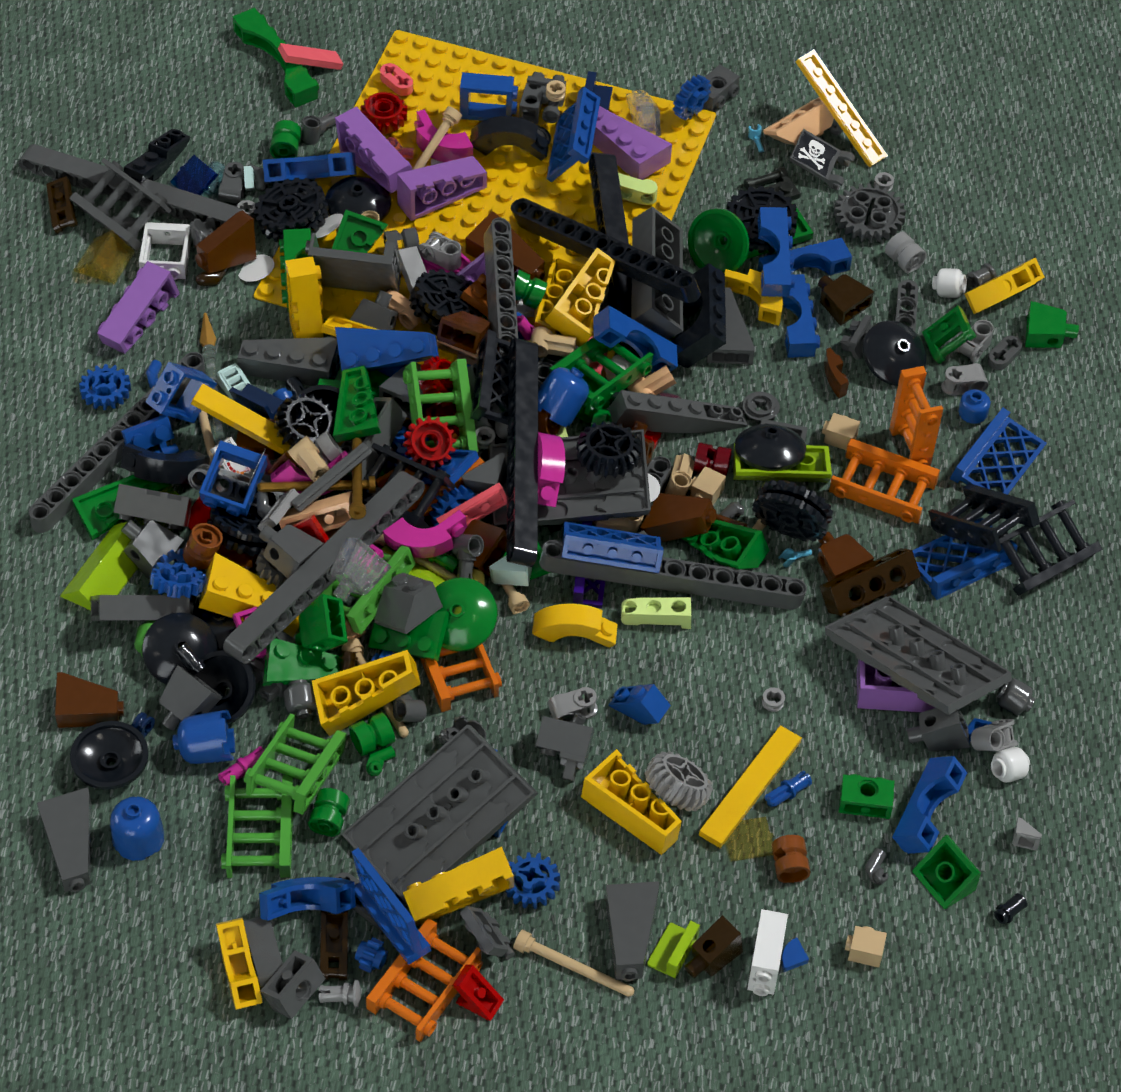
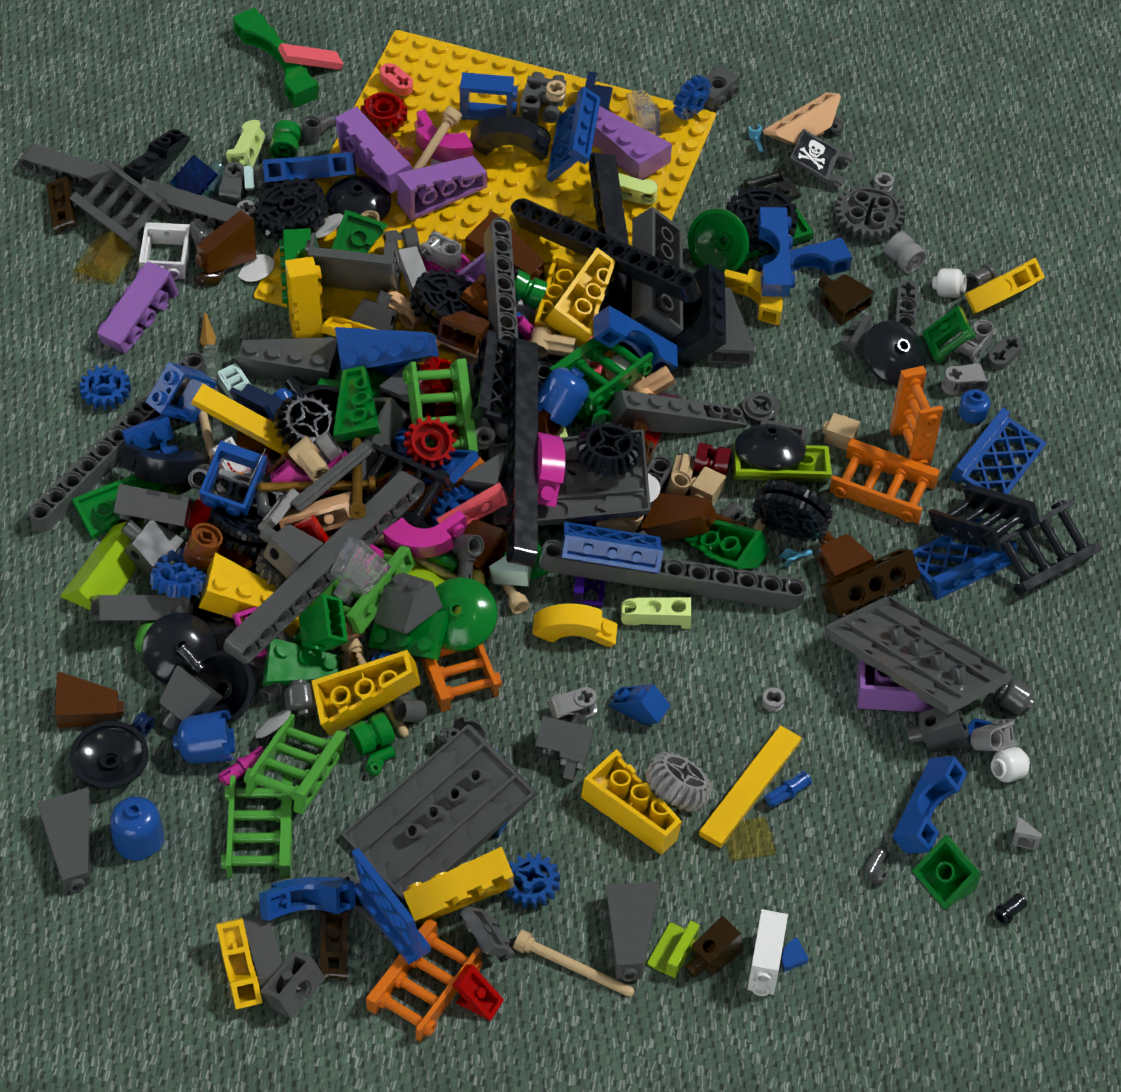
blue arm [146,360,162,389] -> none
green wheel [308,788,350,837] -> none
light grey pin [319,980,361,1007] -> none
blue gear [355,937,388,973] -> none
dark orange wheel [771,835,811,883] -> none
blue arch [782,274,820,358] -> none
tile [796,50,888,167] -> none
reddish brown slope [824,348,849,398] -> none
green brick [839,774,895,819] -> none
tan brick [845,926,887,968] -> none
green torso [1025,301,1079,348] -> none
none -> yellowish green leg [226,120,265,167]
none -> white sticker [255,710,291,738]

